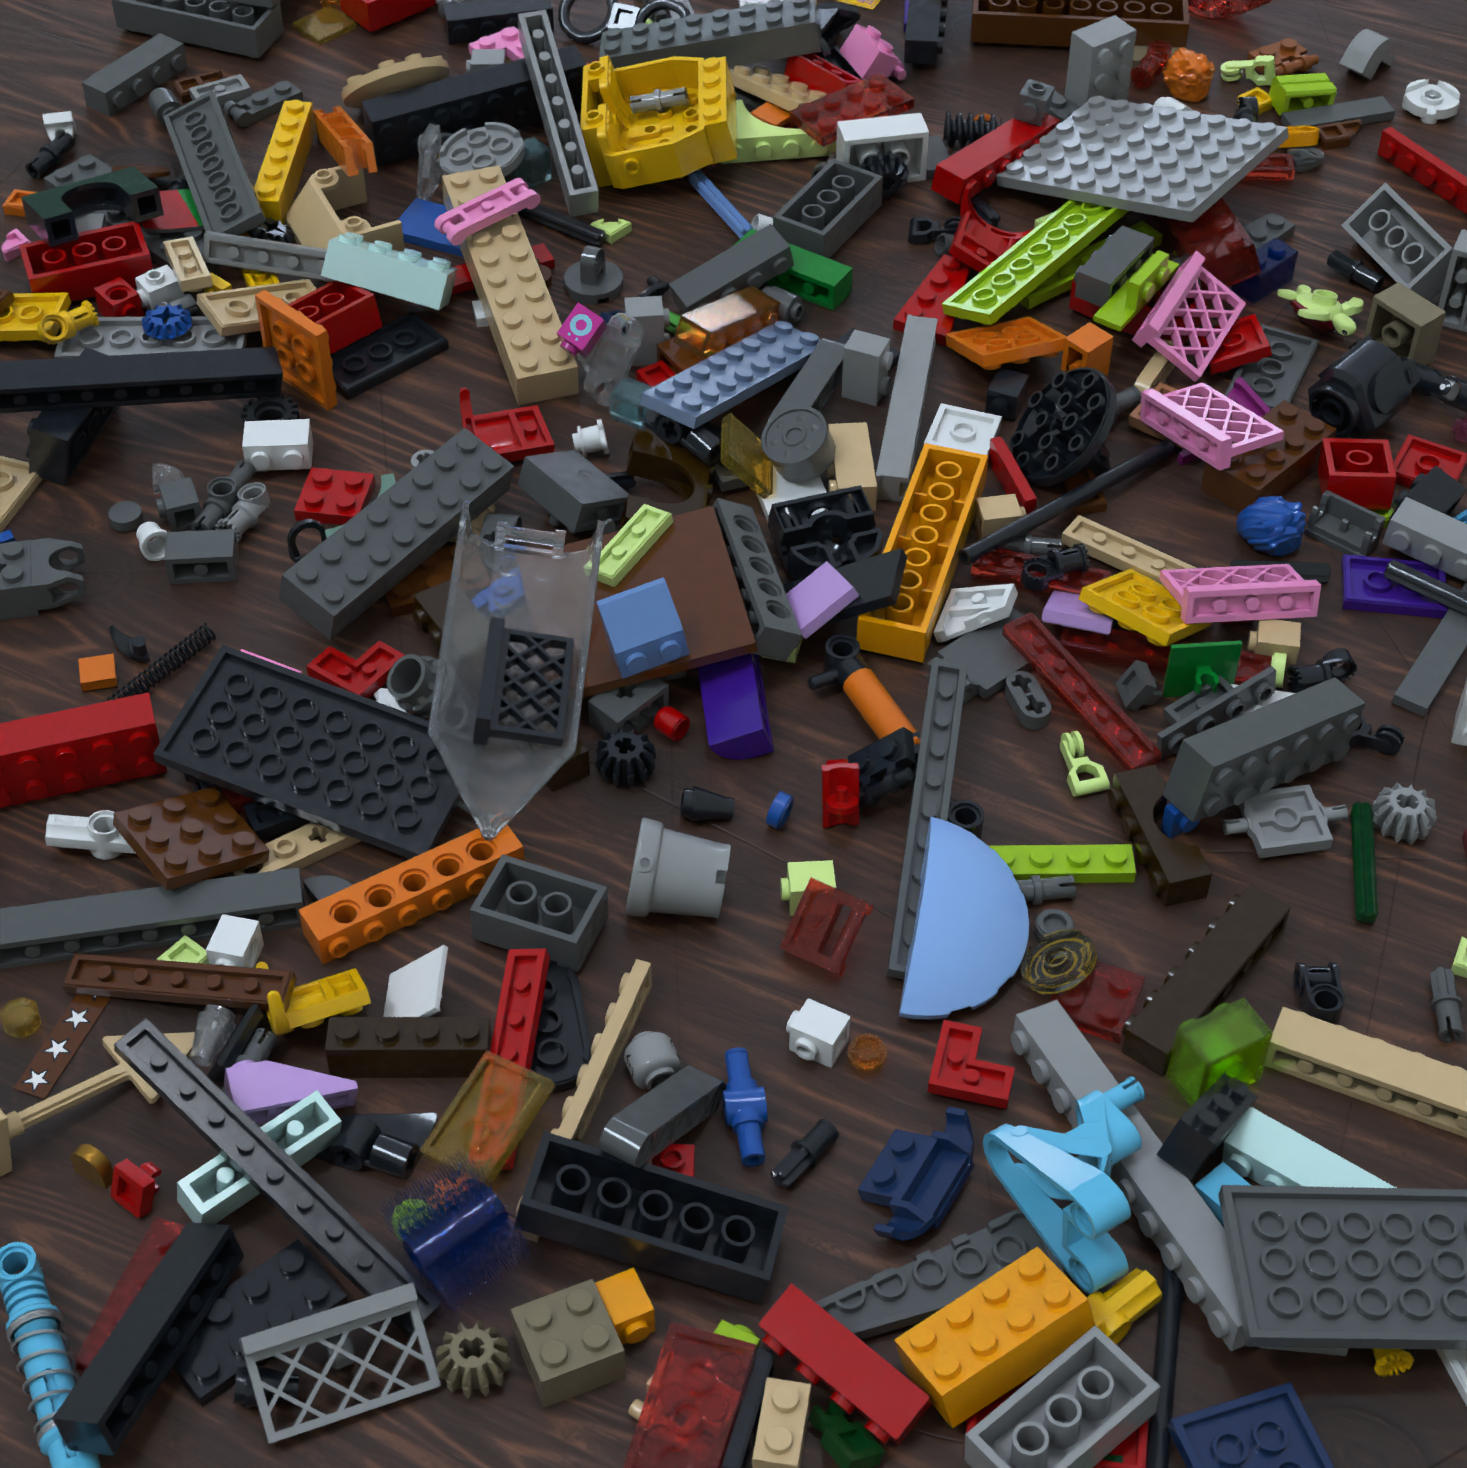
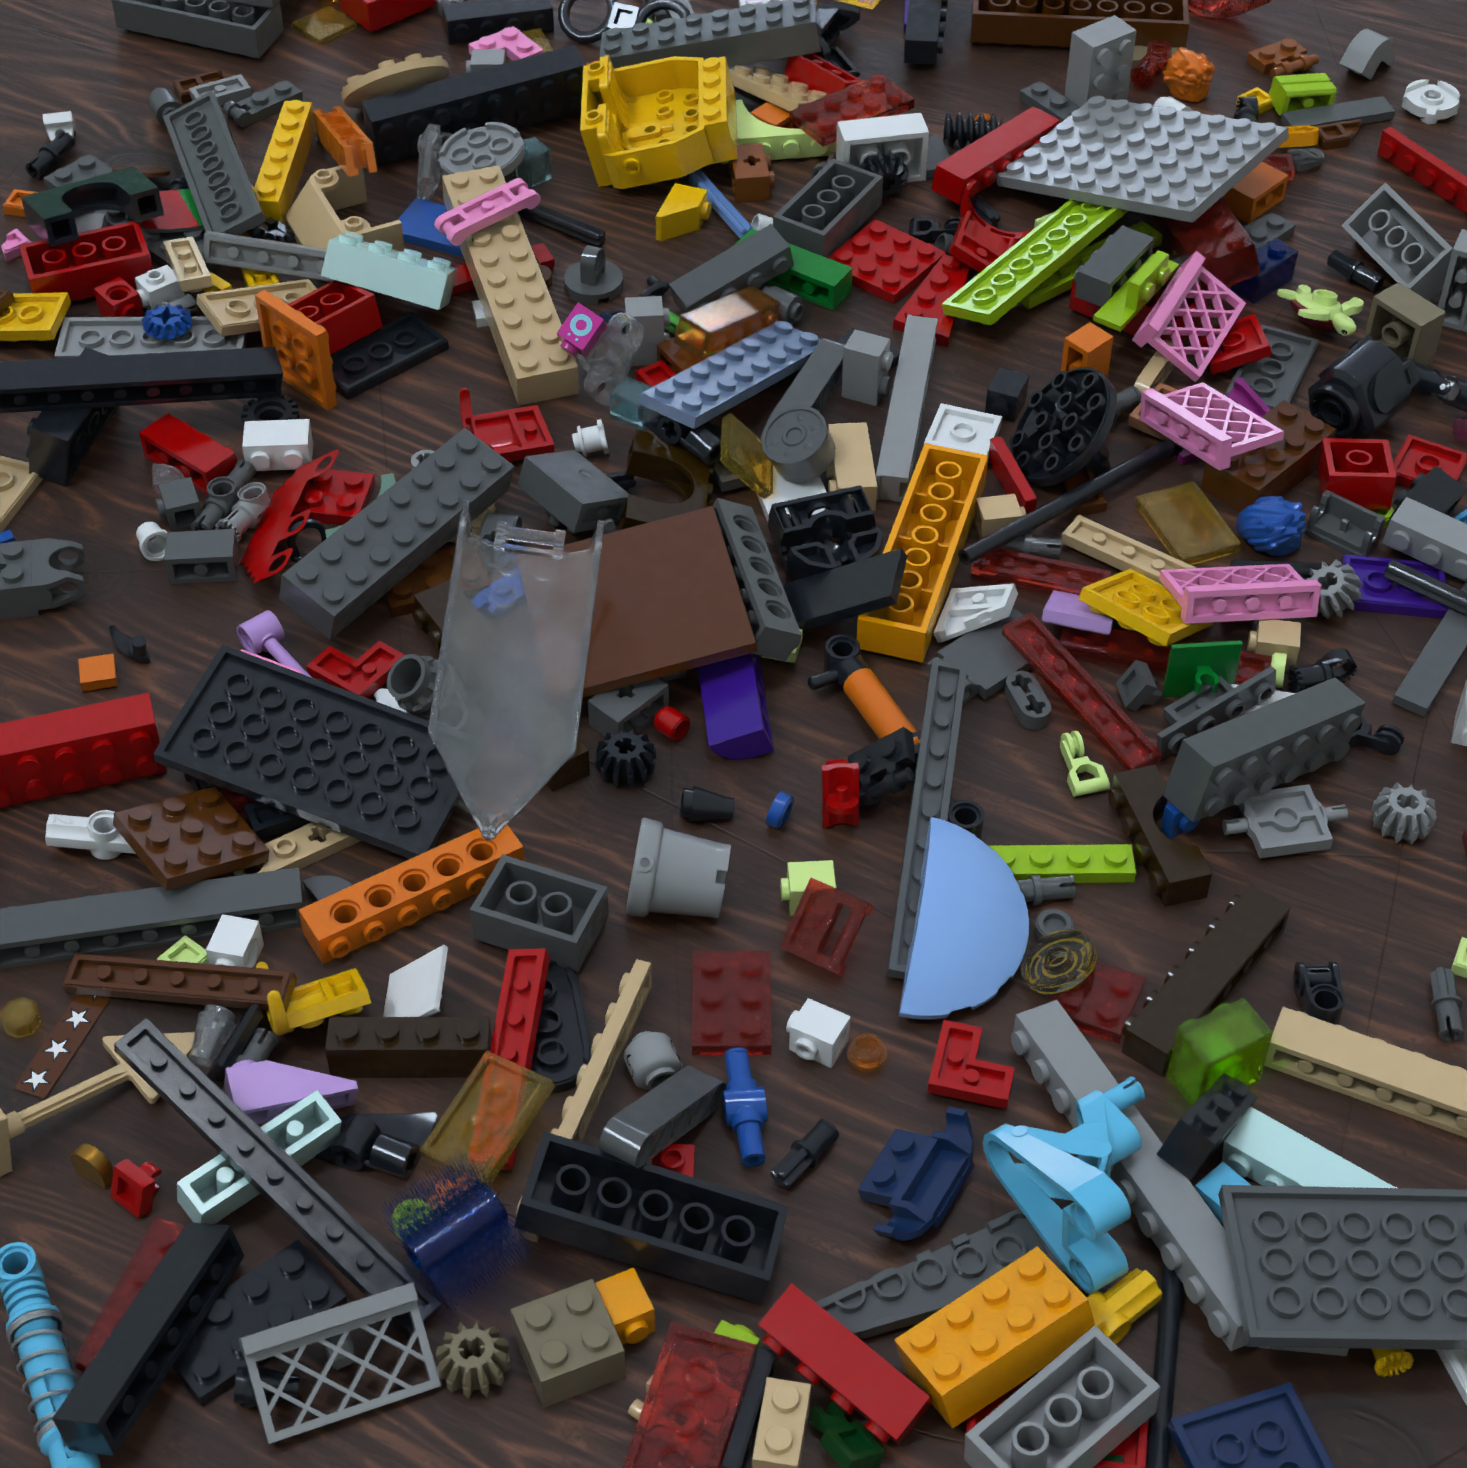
yellow connector [37,300,100,345] -> none
dark grey brick [82,33,188,117] -> none
black piece [102,622,216,702] -> none
dark grey tile [108,501,143,532] -> none
black fence [473,617,574,747] -> none
light grey brick [518,9,599,217] -> none
yellowish green tile [585,504,673,587] -> none
yellowish green tile [590,219,632,244] -> none
medium blue slope [596,577,689,679] -> none
light grey pin [630,87,689,114] -> none
lavender tile [786,561,859,639] -> none
bright pink brick [839,24,907,87] -> none
orange plate [945,316,1067,370] -> none
dark grey brick [1014,79,1055,127] -> none
black connector [1020,543,1090,591] -> none
yellowish green piece [1220,55,1276,86] -> none
dark green axle [1351,801,1378,924] -> none
none -> red brick [139,413,237,495]
none -> lavender piece [236,610,327,683]
none -> red piece [239,449,339,583]
none -> yellow slope [656,183,712,241]
none -> clear red plate [692,951,772,1055]
none -> dark orange brick [728,143,775,203]
none -> red plate [827,219,947,304]
none -> clear yellow tile [1135,481,1242,565]
none -> orange brick [1222,162,1289,223]
none -> light grey gear [1304,559,1362,619]

